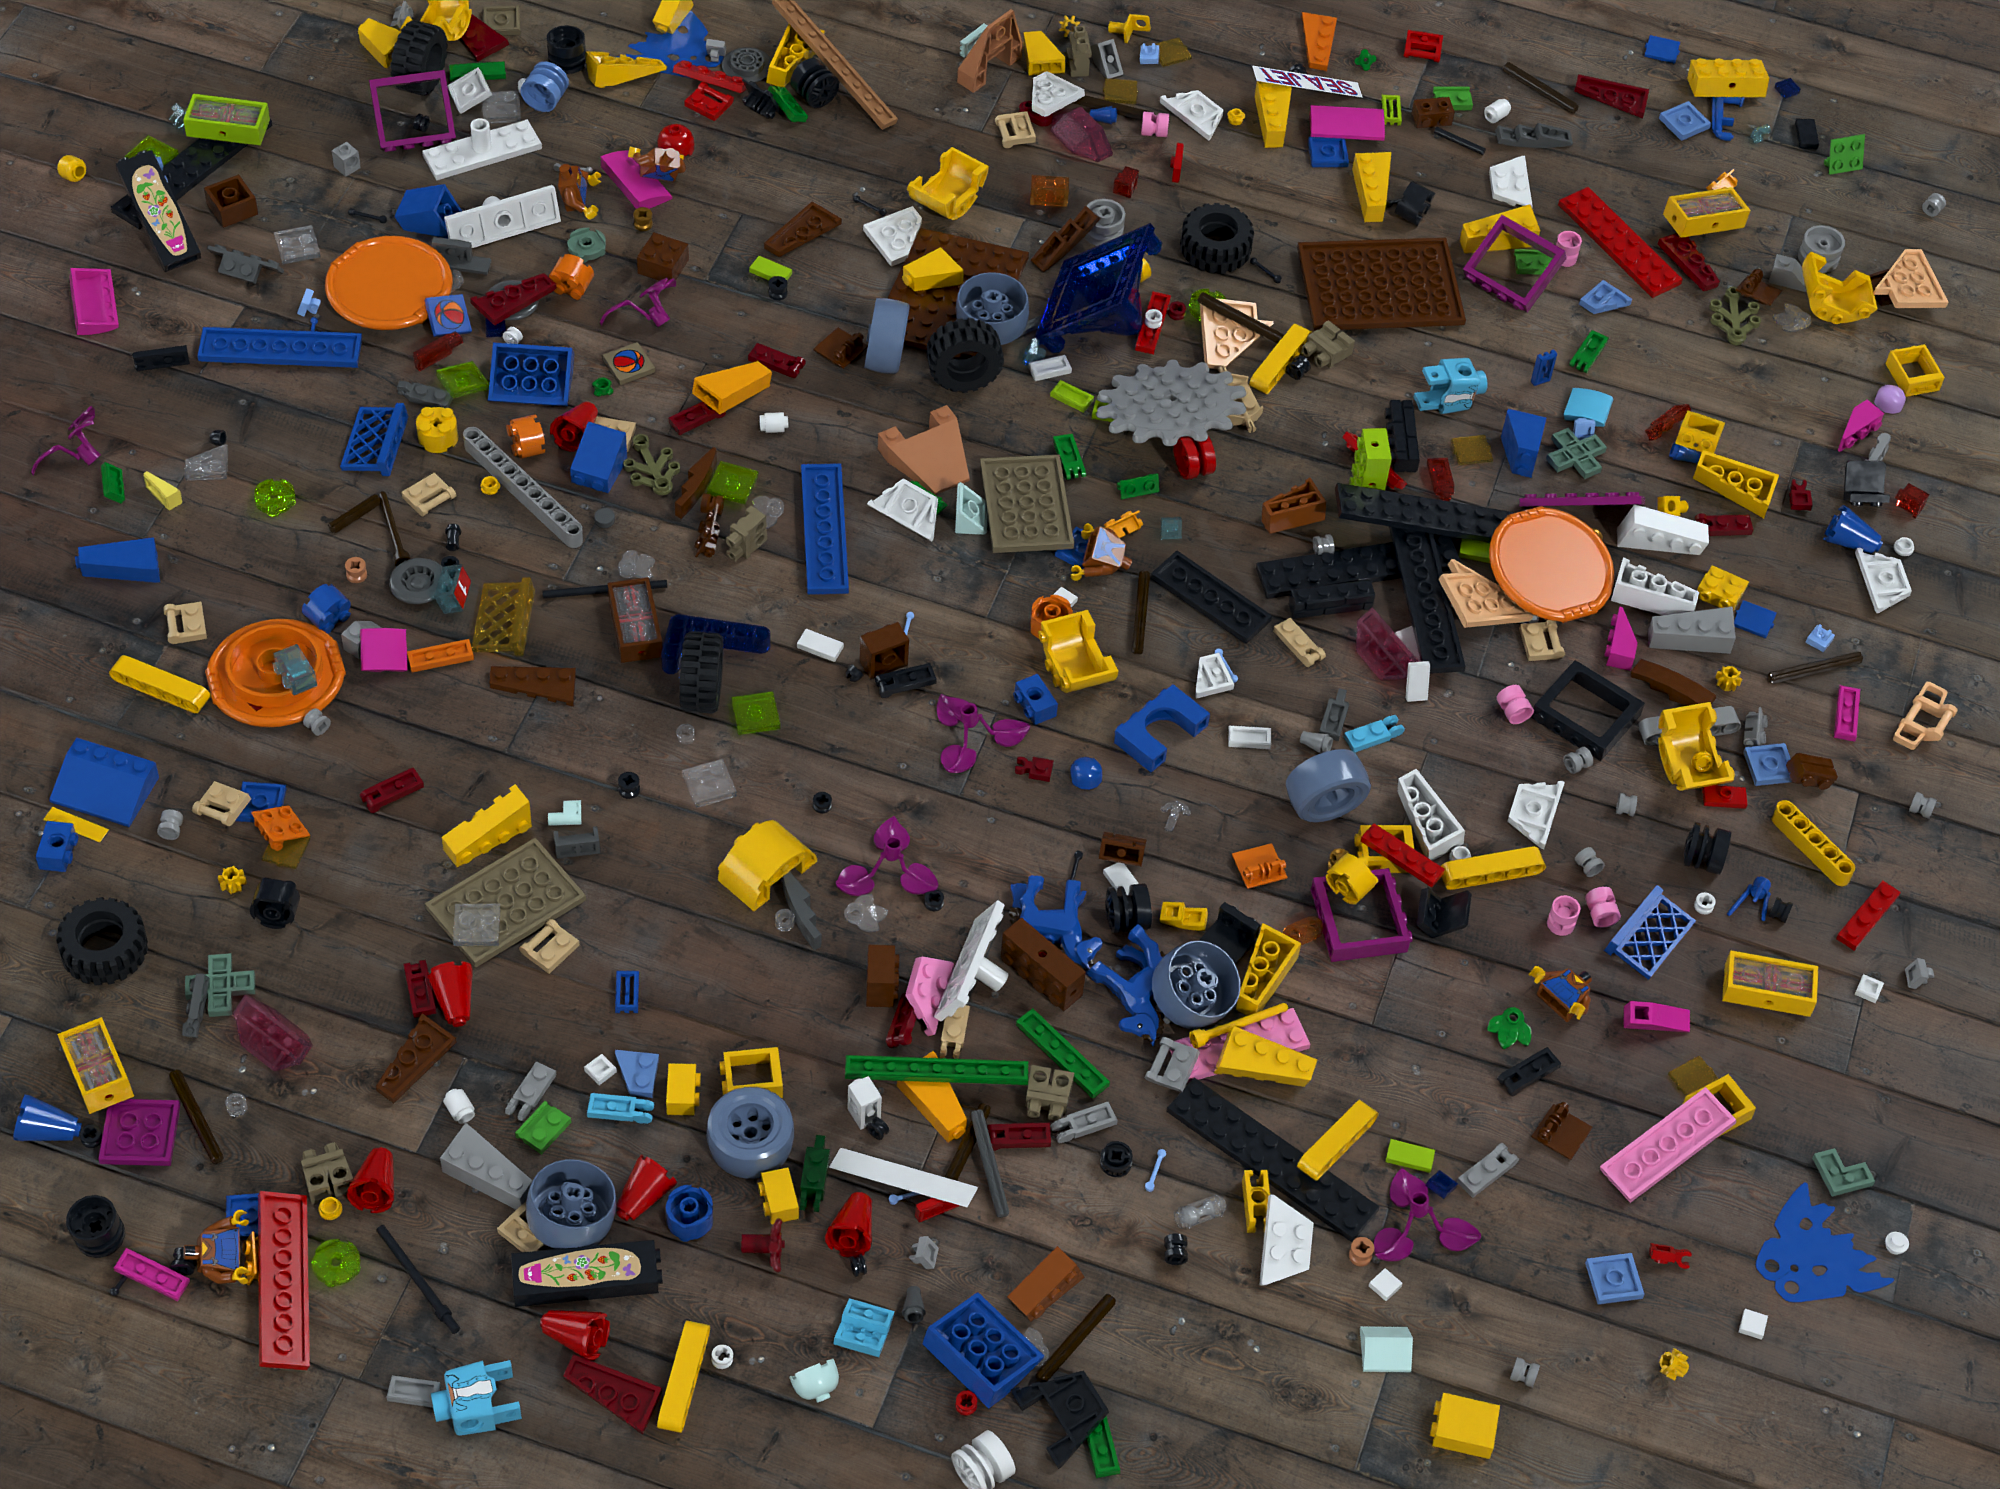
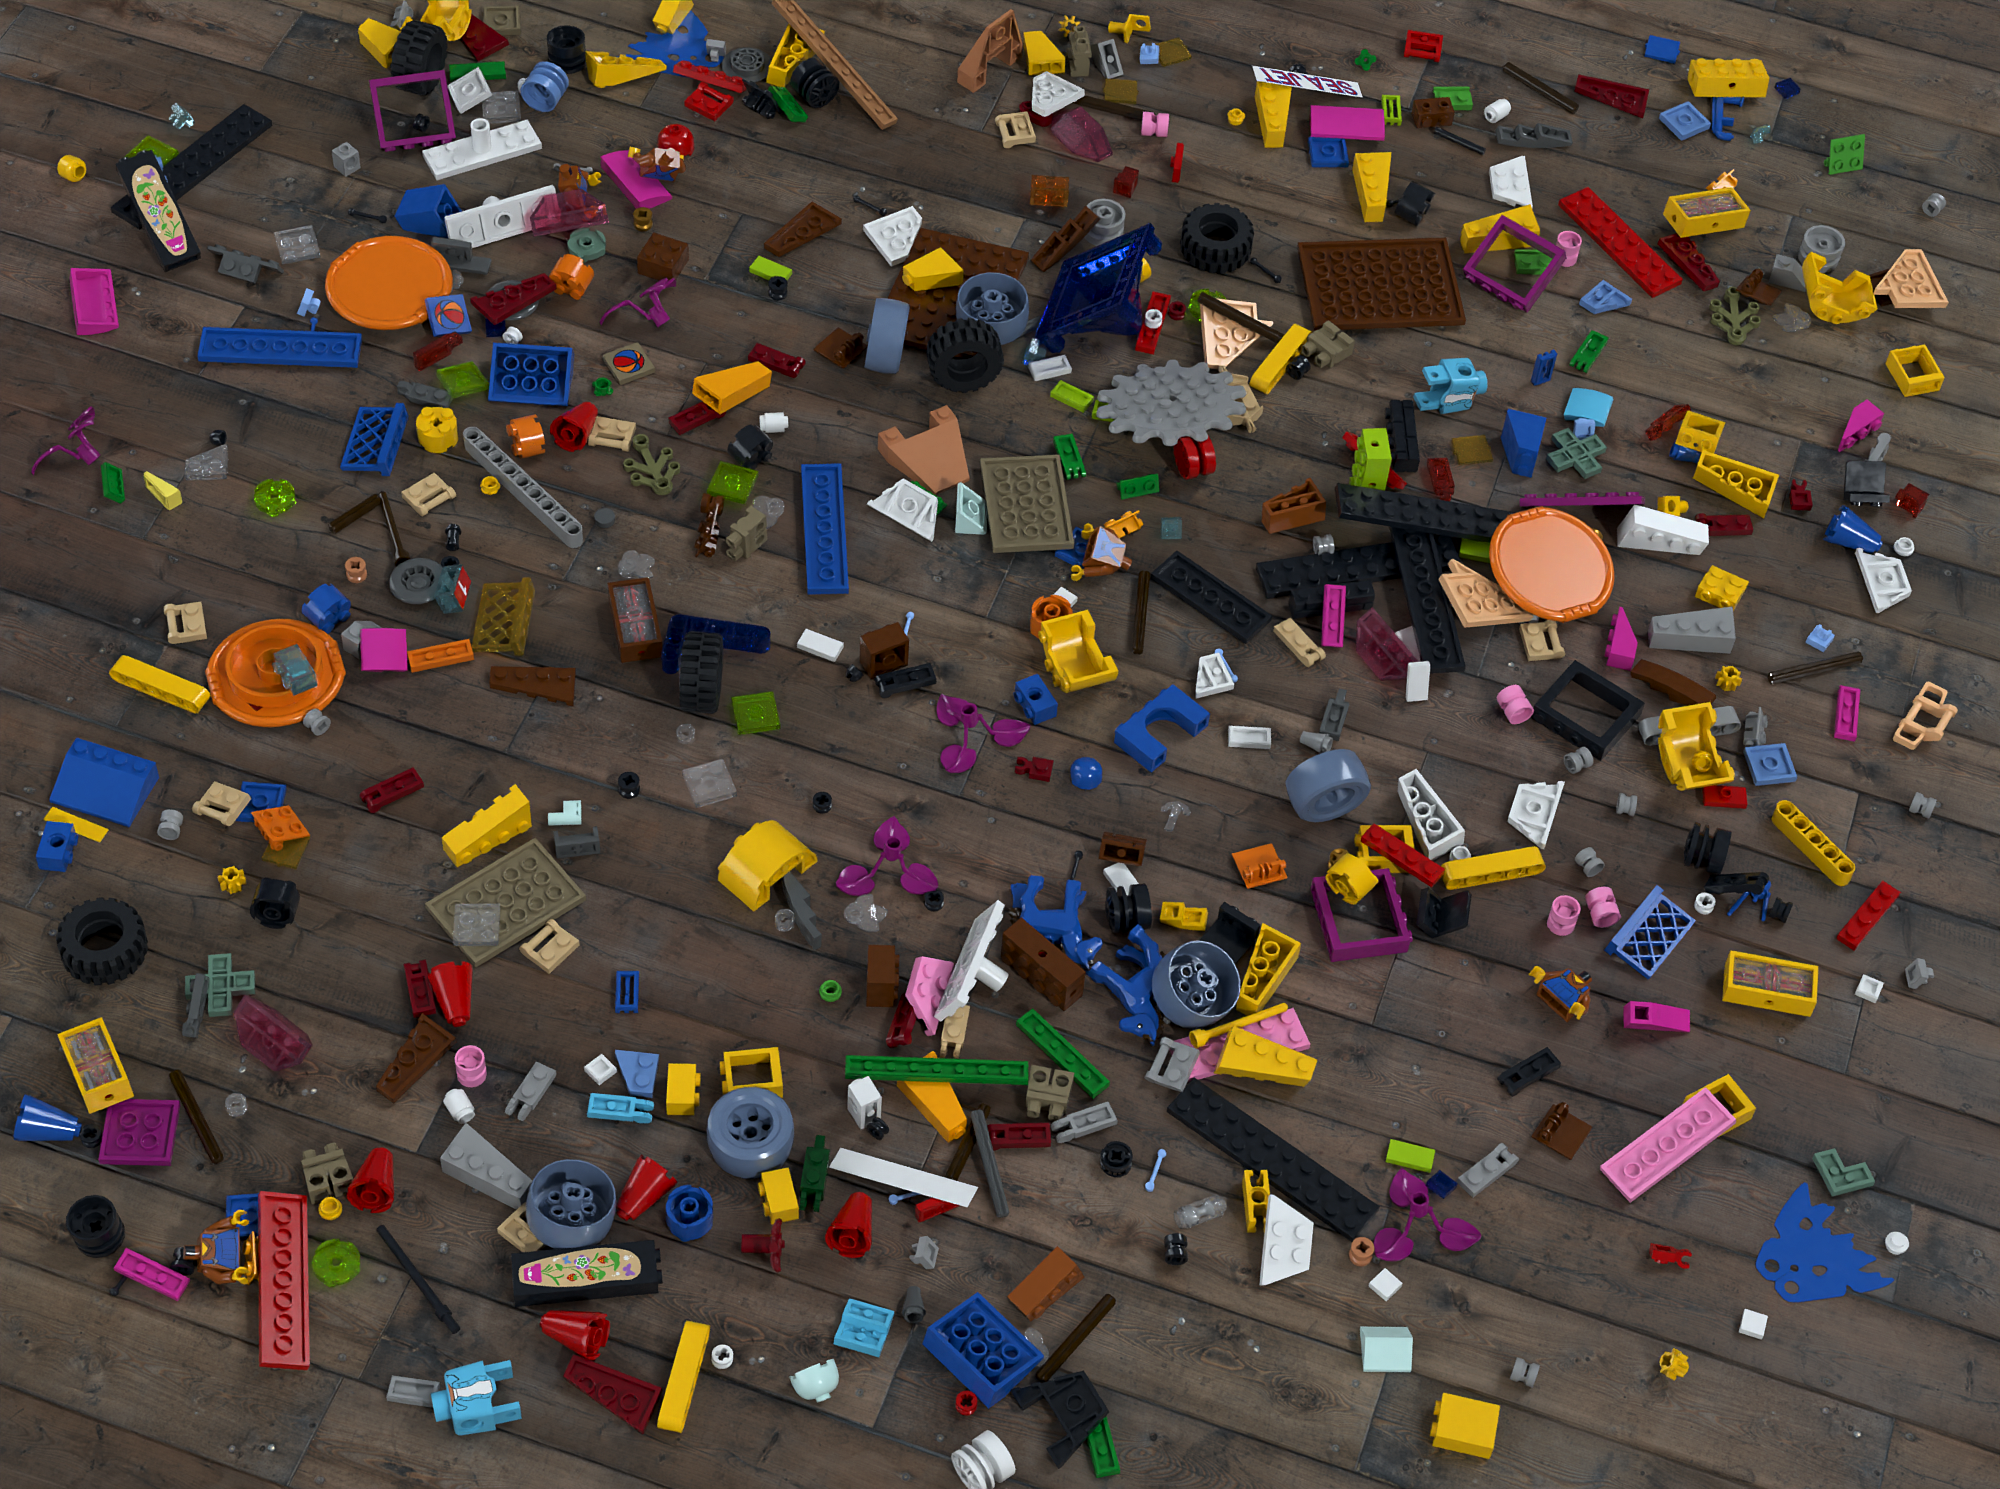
blue slope [75,537,160,583] -> none
black hinge [132,345,190,371] -> none
lime brick [183,94,270,146] -> none
reddish brown brick [204,174,258,228] -> none
bright green plate [515,1101,571,1155] -> none
black bar [542,579,668,599] -> none
blue slope [570,422,627,493] -> none
reddish brown slope [675,447,717,519] -> none
black bush [849,1254,867,1277] -> none
yellow cylinder [907,147,989,220] -> none
light aqua tile [960,23,987,58] -> none
blue cone [1090,106,1117,124] -> none
white wing [1160,90,1223,141] -> none
clear orange plate [1283,916,1323,945] -> none
yellow beam [1297,1100,1379,1181] -> none
orange wing [1301,12,1337,71] -> none
medium azure hinge [1344,715,1405,752] -> none
green plate [1487,1007,1531,1049] -> none
medium blue plate [1585,1253,1644,1305] -> none
white wedge [1611,557,1699,615] -> none
clear yellow piece [1668,1055,1719,1096] -> none
blue piece [1734,600,1777,638] -> none
reddish brown brick [1786,753,1838,790] -> none
black tile [1795,118,1819,149] -> none
lavender hair [1874,385,1906,414] -> none
none -> bright pink wheel [454,1045,487,1088]
none -> clear pink wedge [530,189,609,237]
none -> black brick [727,424,773,473]
none -> bright green plate [819,980,842,1002]
none -> dark pink tile [1321,584,1346,648]
none -> black plate [1704,872,1769,895]

